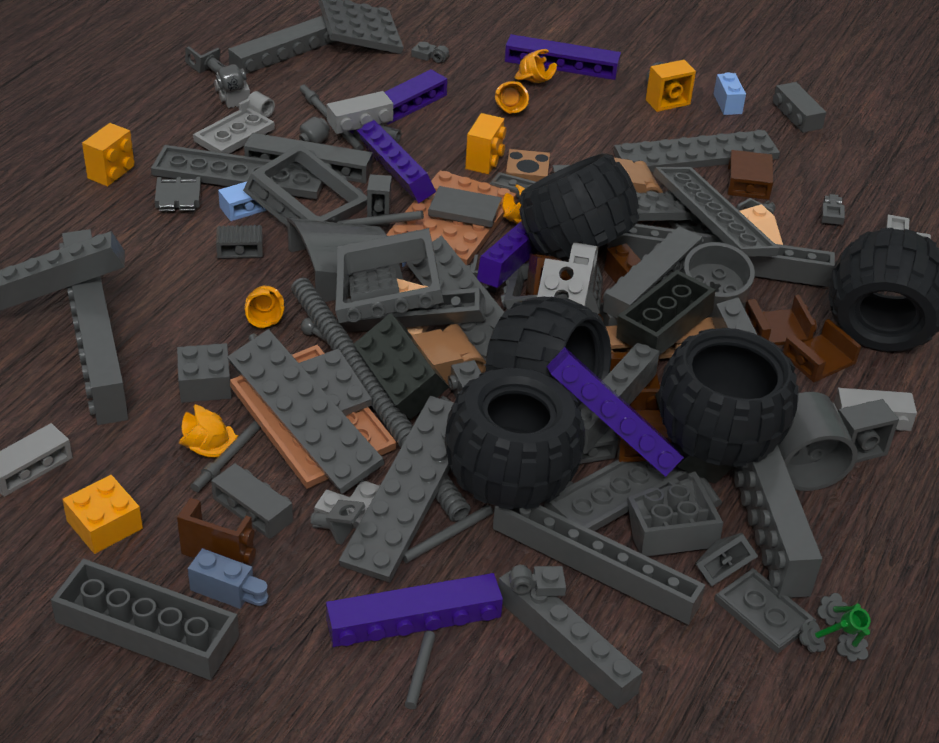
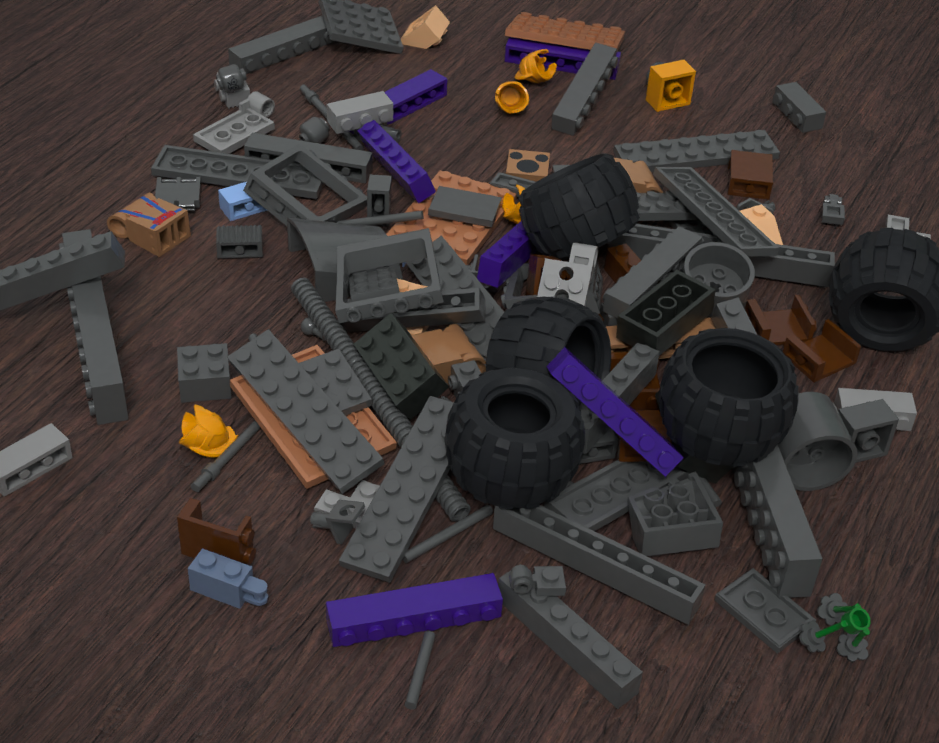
dark grey brick [51,558,239,680] -> none
light orange brick [62,475,143,554] -> none
light orange brick [82,123,135,187] -> none
dark grey bracket [185,46,226,74] -> none
dark grey brick [211,463,293,539] -> none
light orange helmet [245,285,285,328] -> none
dark grey plate [411,42,449,63] -> none
light orange brick [465,113,507,175] -> none
dark grey slope [696,533,758,586] -> none
light blue brick [713,72,746,115] -> none
none -> medium nougat piece [107,192,191,257]
none -> light nougat slope [401,5,450,49]
none -> nougat plate [505,12,625,51]
none -> dark grey brick [552,42,619,136]

